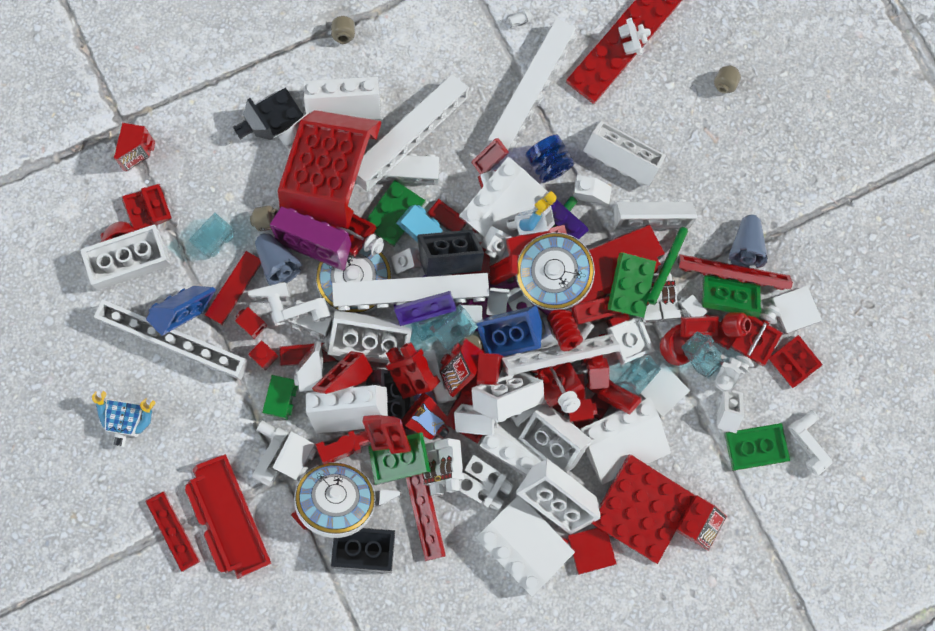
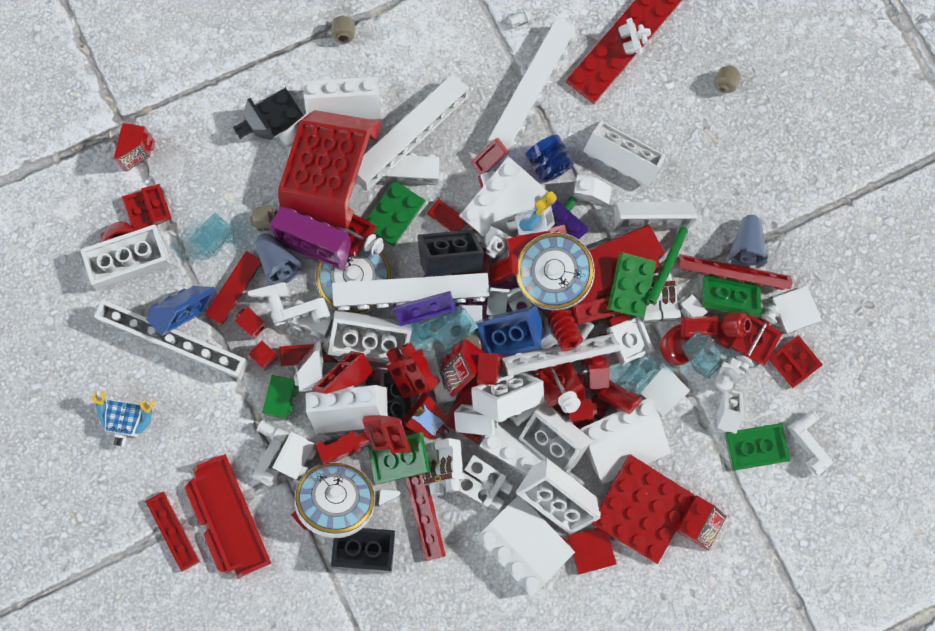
white bracket [391,248,422,274] -> none
medium azure brick [396,205,443,243] -> none

